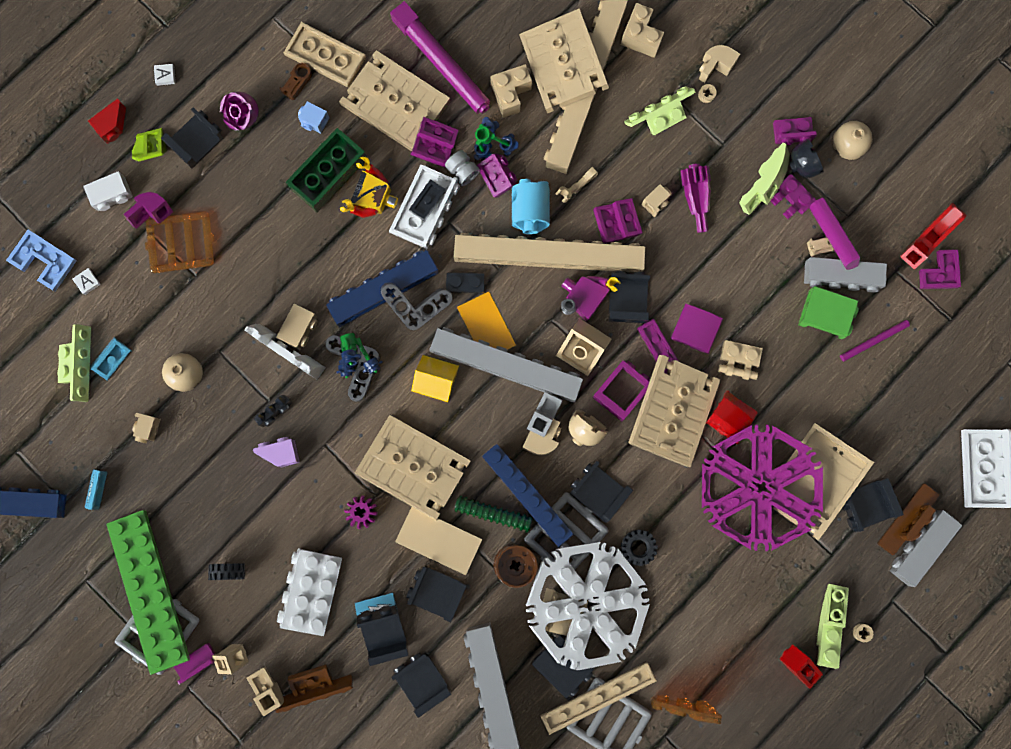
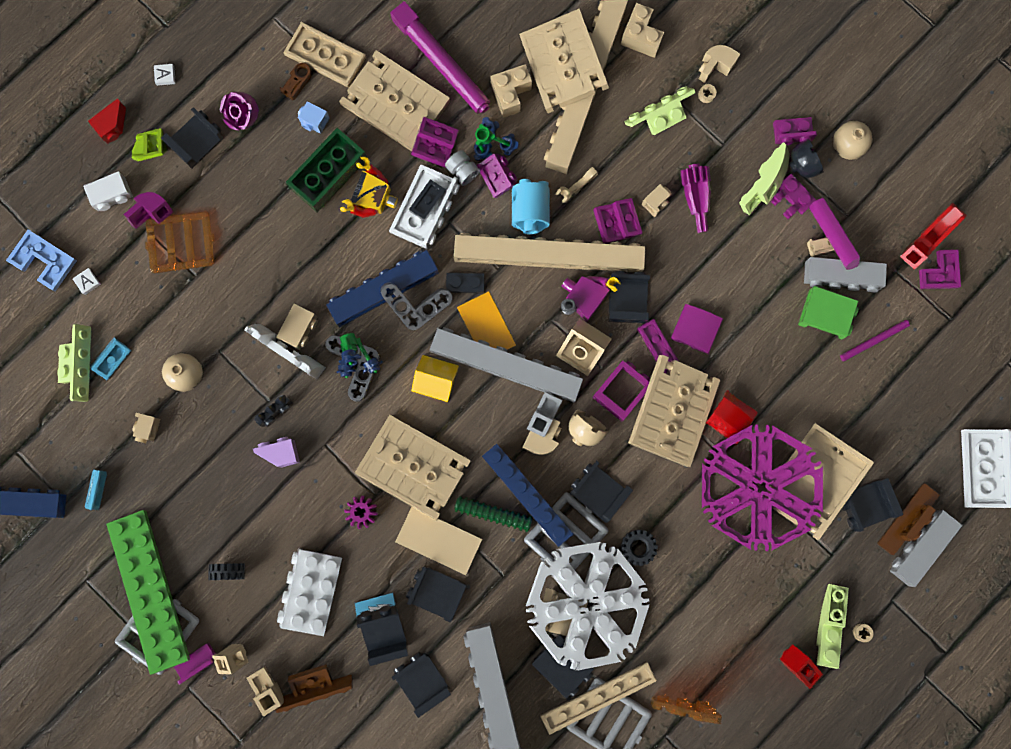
reddish brown wheel [493,544,538,588] -> none
tan plate [718,340,763,380] -> none

